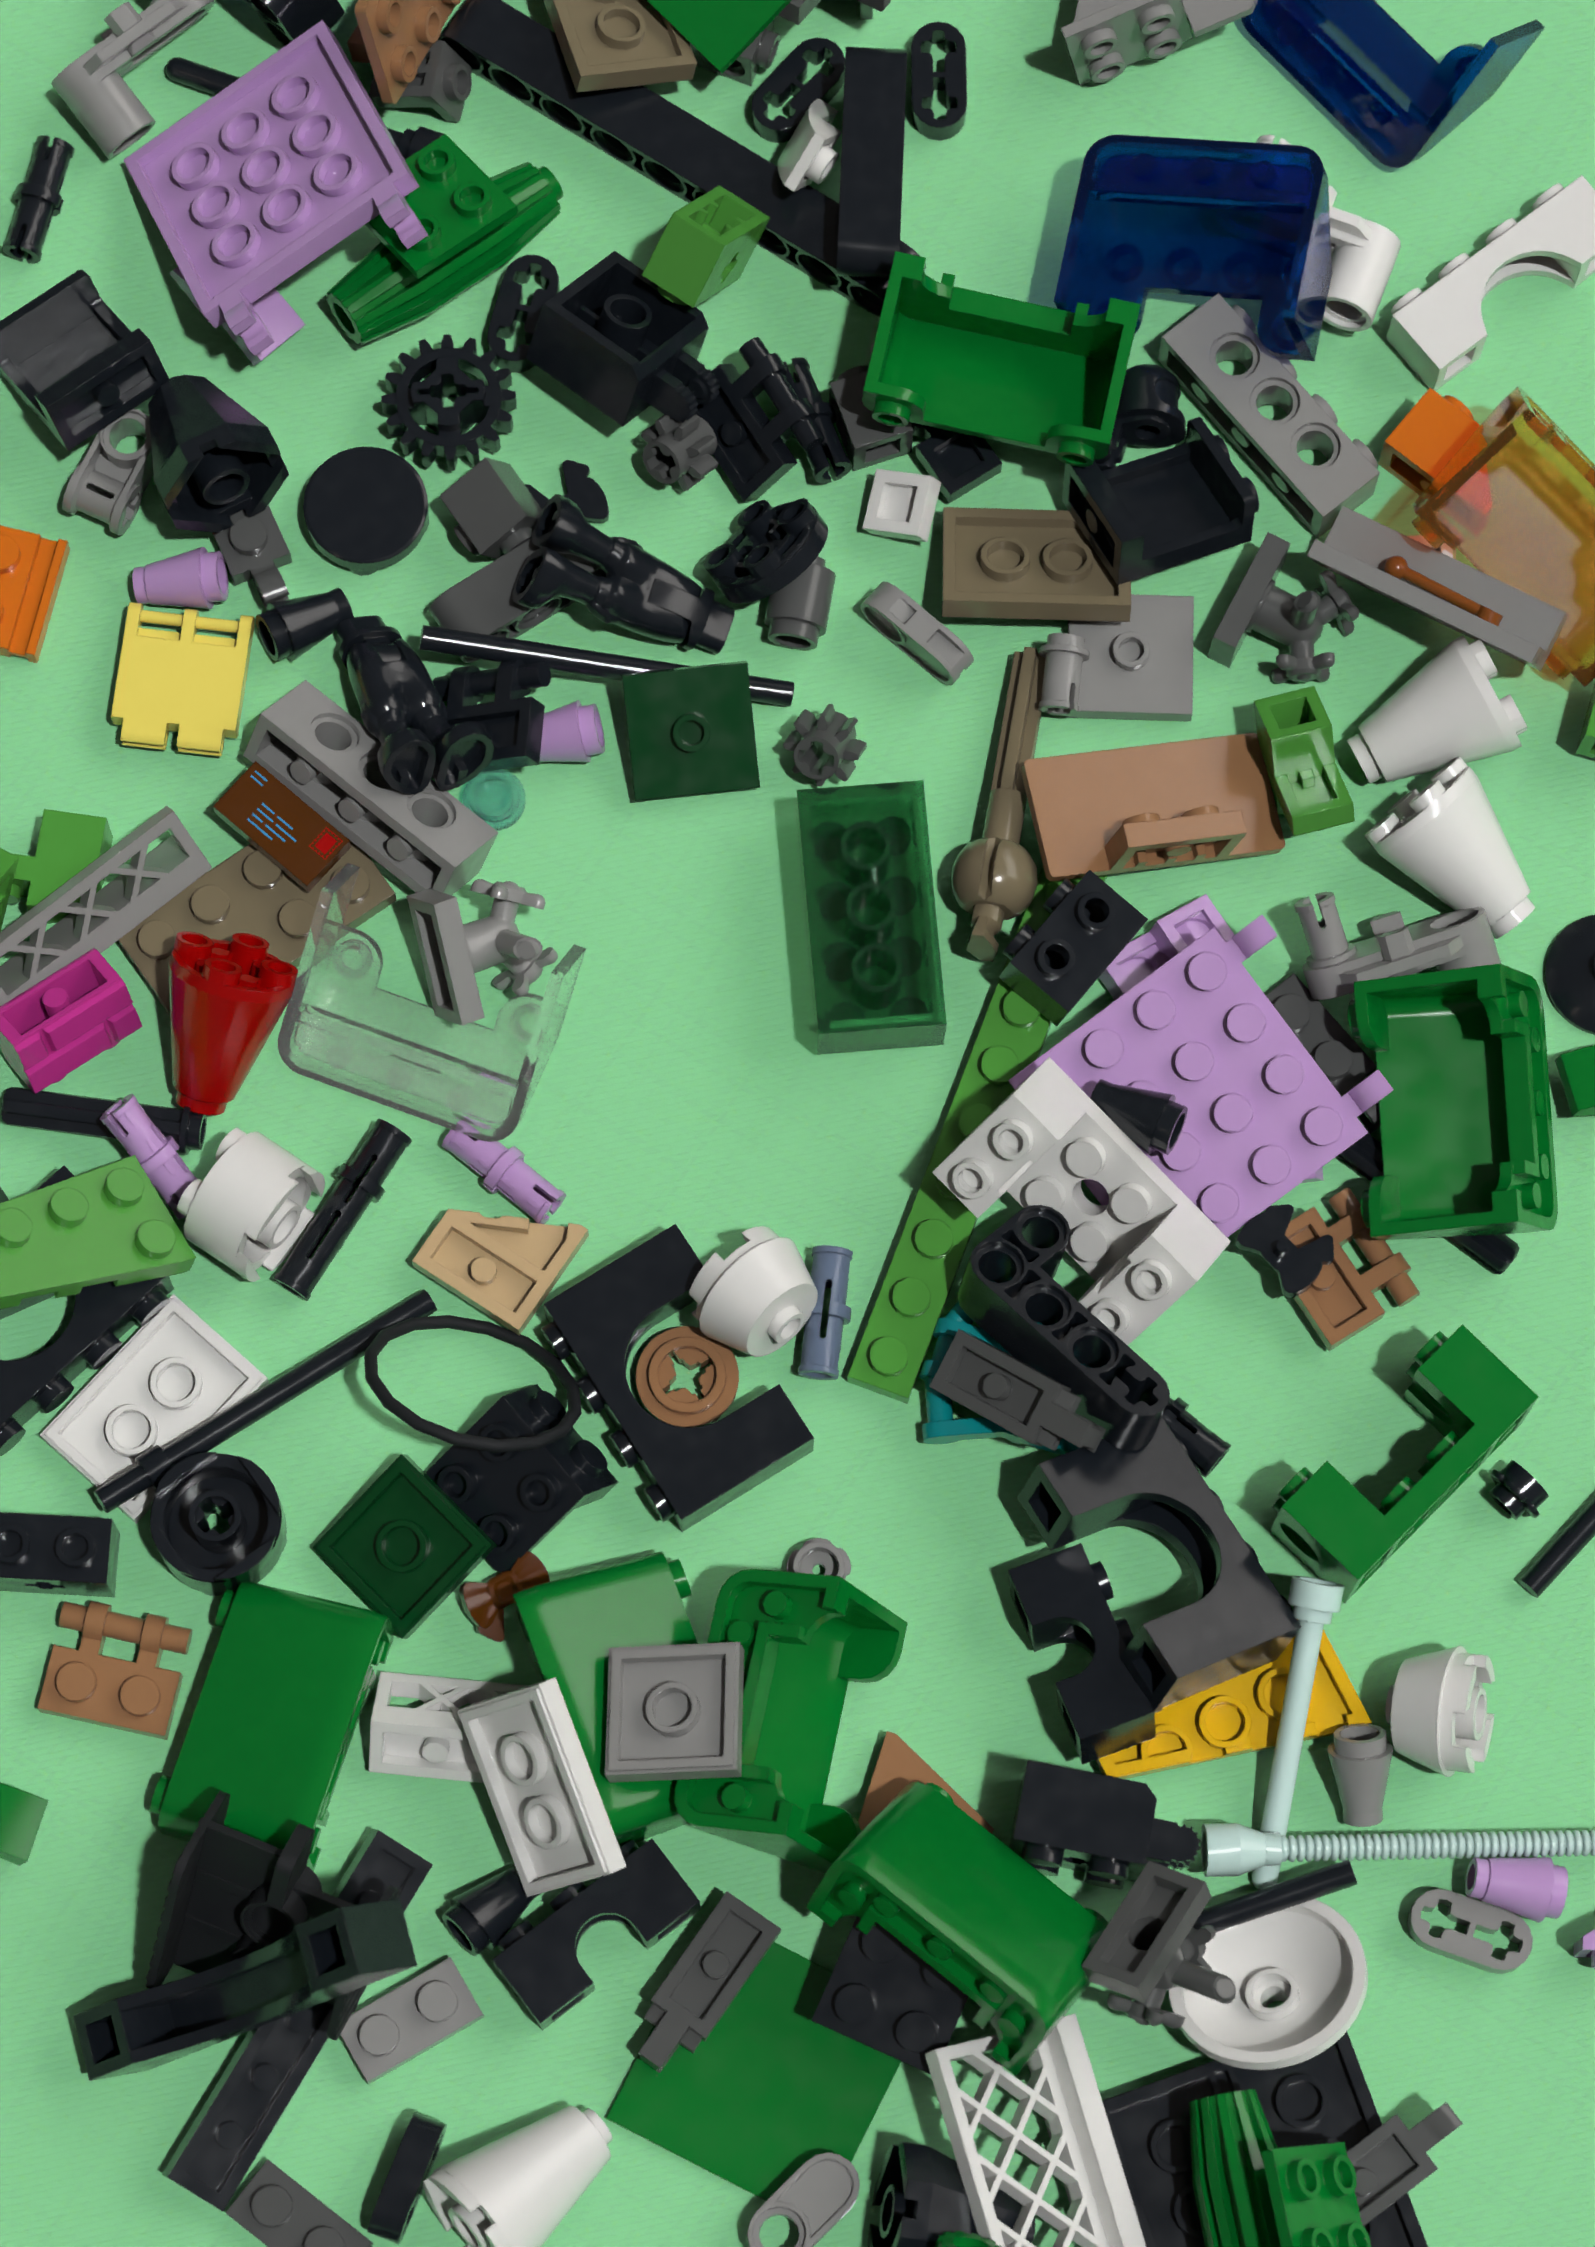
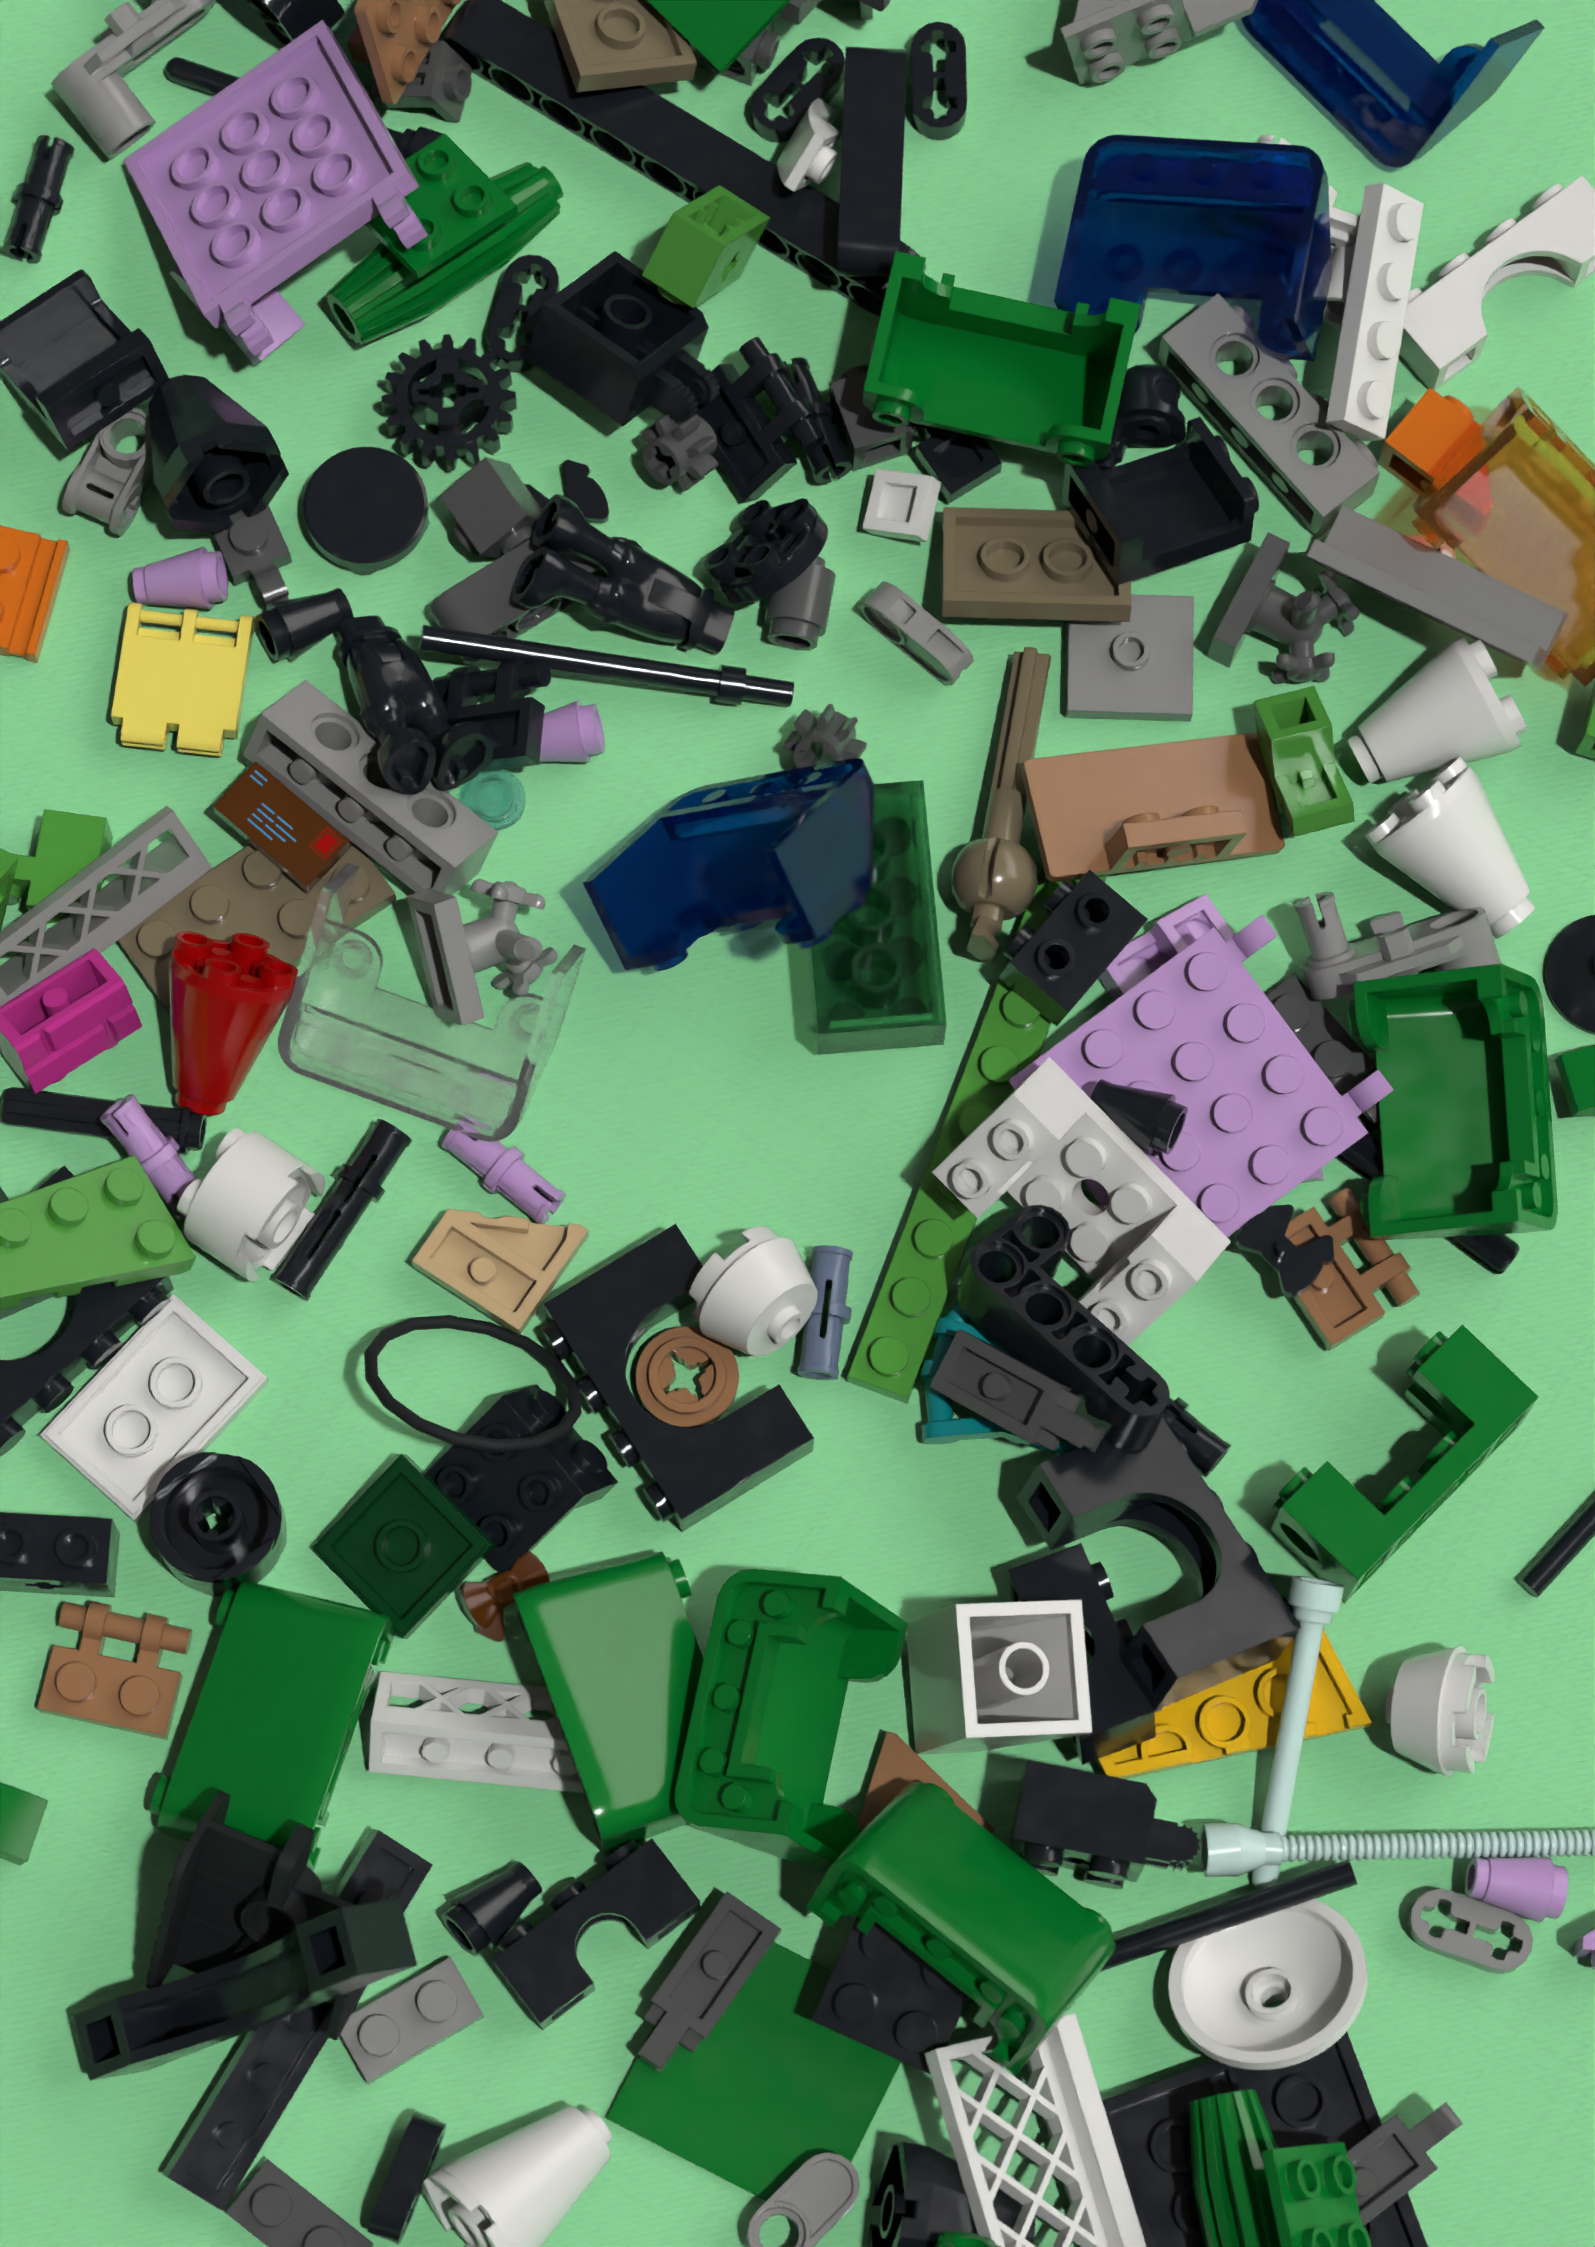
black bar [94,1289,437,1513] -> none
white tile [457,1677,626,1897] -> none
light grey plate [605,1642,744,1783] -> none
dark green plate [621,661,760,801] -> none
light grey plate [787,1538,851,1579] -> none
light grey pin [1038,633,1090,716] -> none
dark grey piece [1082,1861,1236,2029] -> none
light grey cone [1327,1724,1393,1827] -> none
dark orange hinge [1384,556,1503,626] -> none
black plate [1489,1460,1549,1520] -> none
none -> clear blue windscreen [583,758,874,971]
none -> white slope [906,1600,1092,1755]
none -> white plate [1326,183,1424,442]

